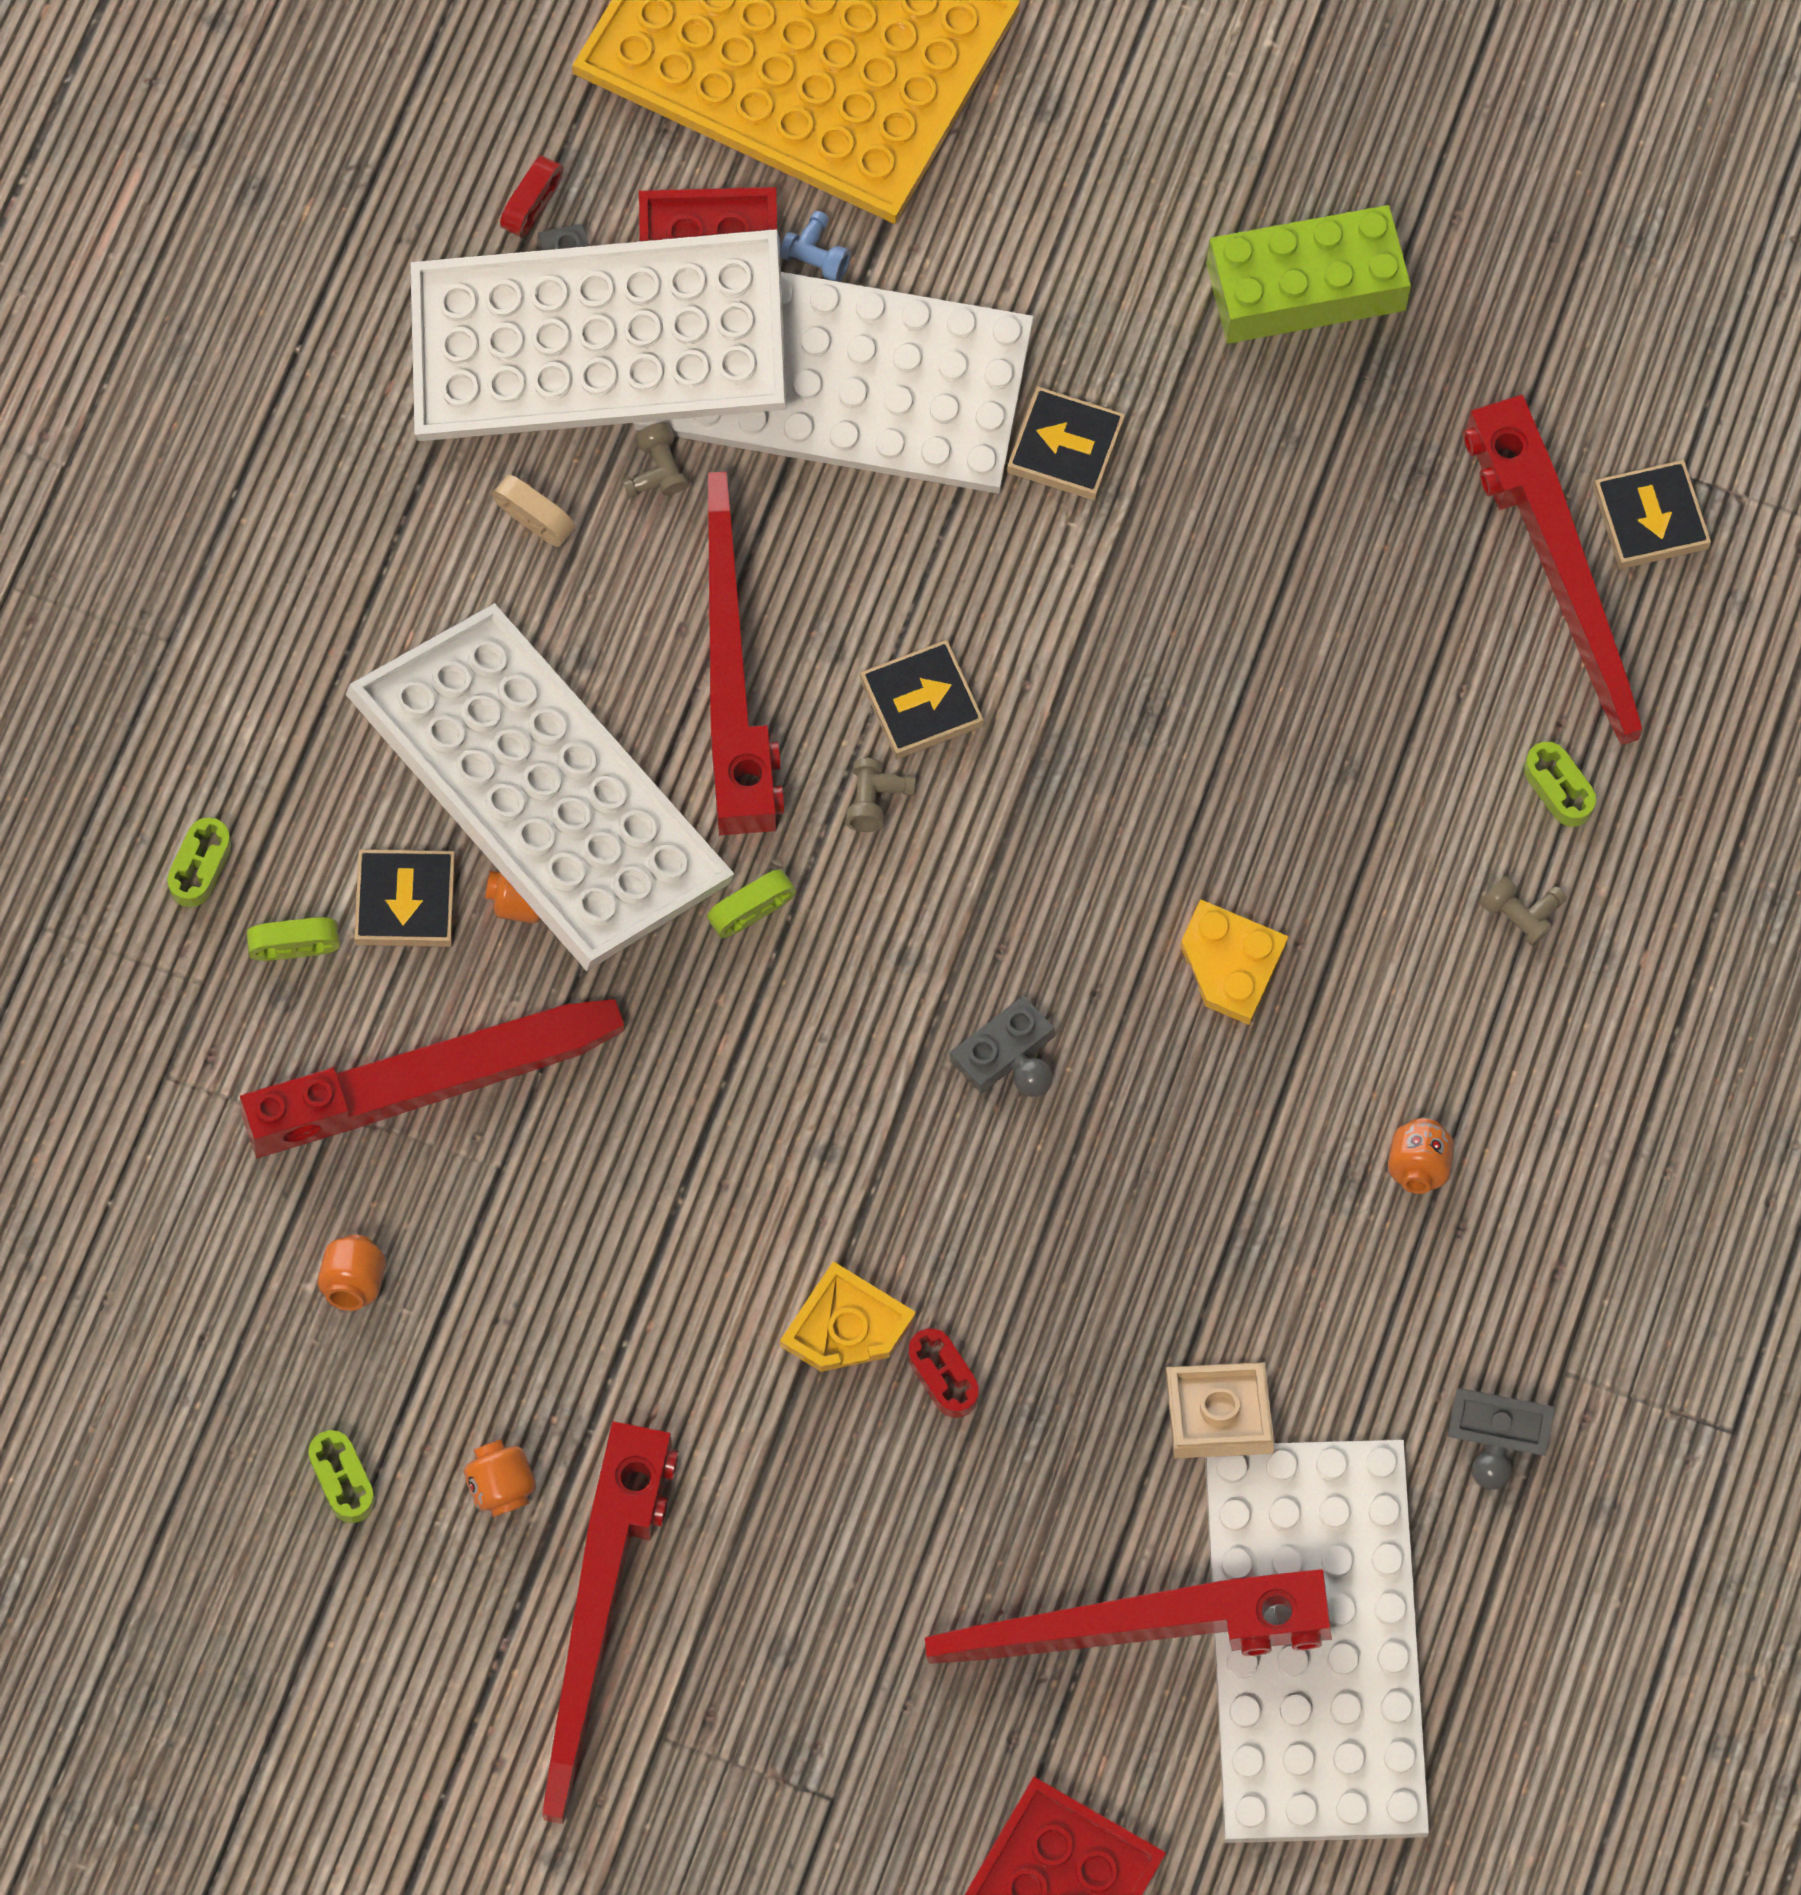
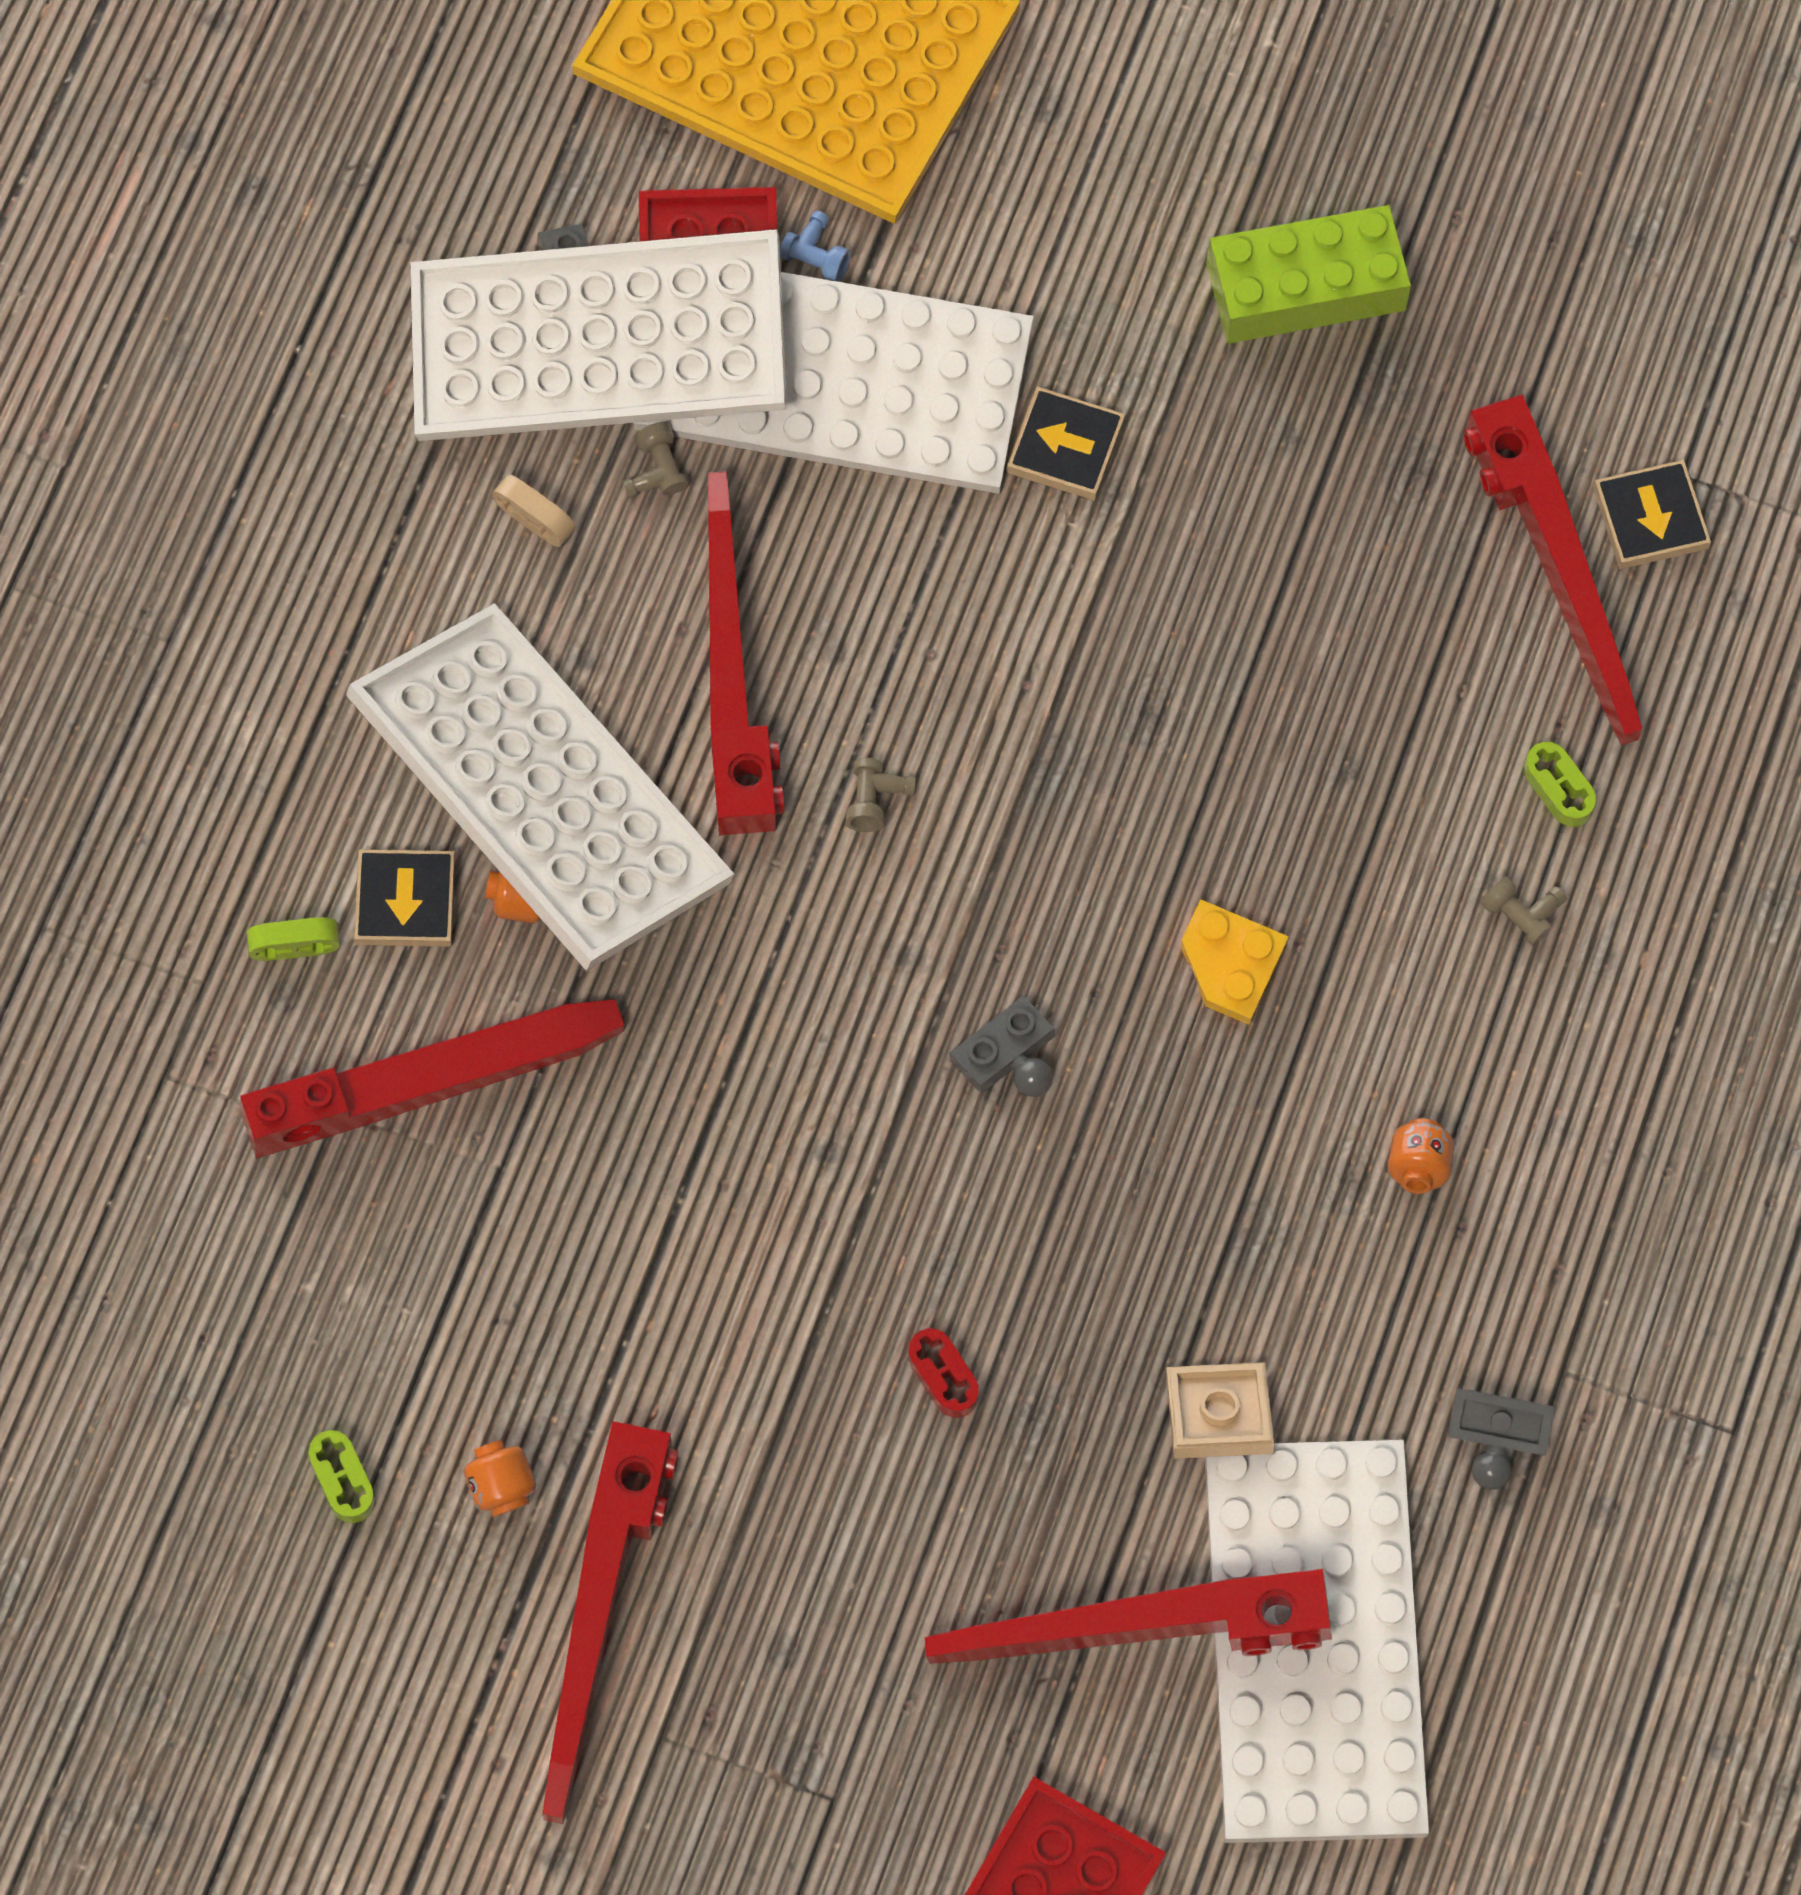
lime beam [167,817,232,908] -> none
orange head [317,1234,387,1311] -> none
red beam [500,155,564,238] -> none
lime beam [707,869,797,938] -> none
yellow plate [780,1261,916,1372] -> none
black tile [860,640,984,760] -> none

